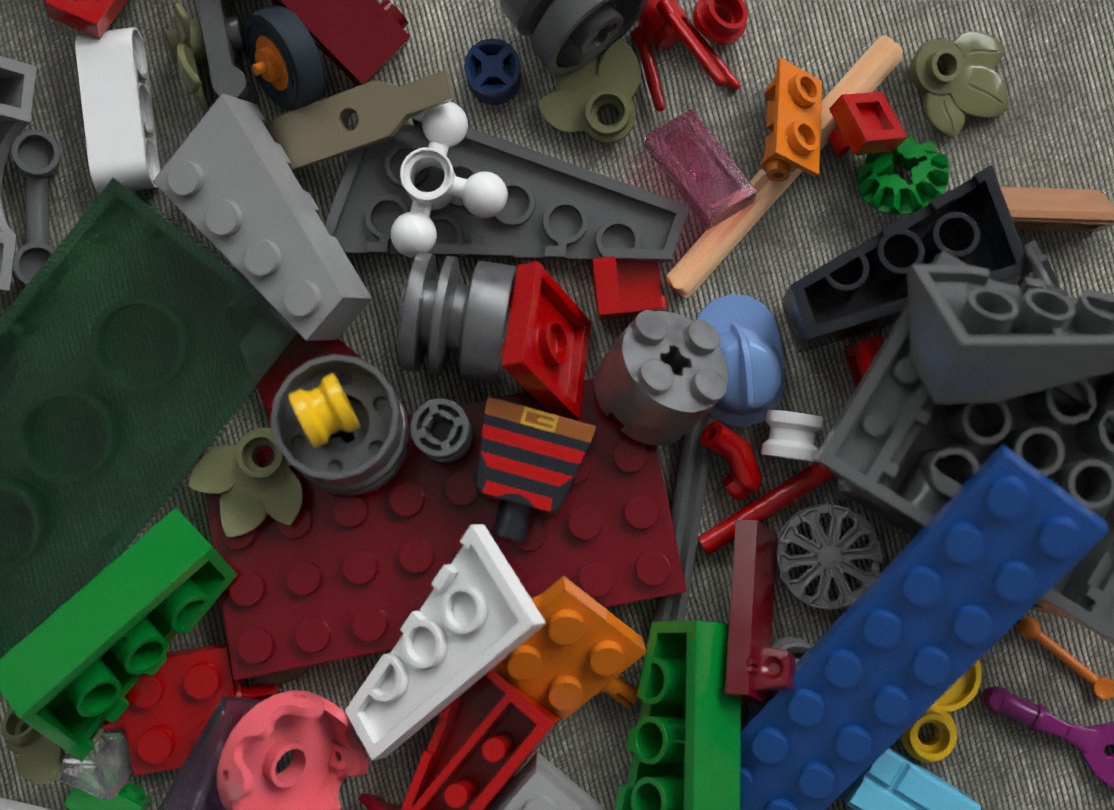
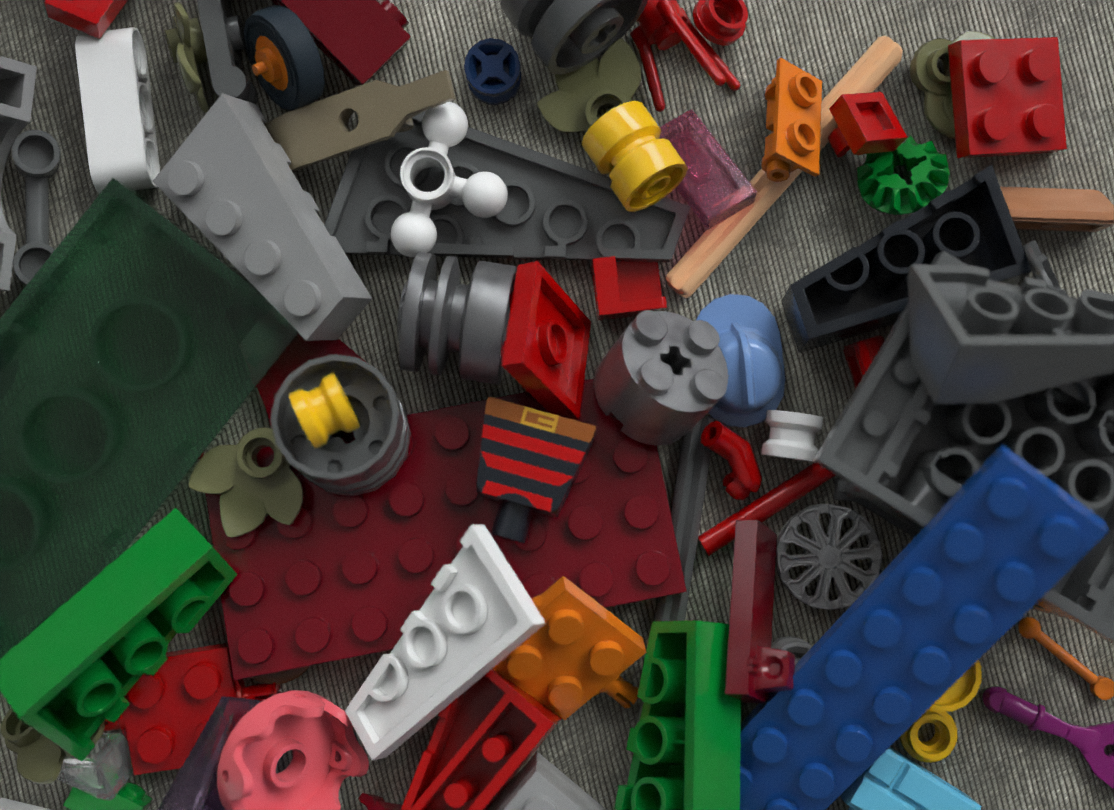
dark grey wheel [410,398,474,463] -> none
none -> yellow wheel [582,101,688,212]
none -> red plate [948,37,1067,159]

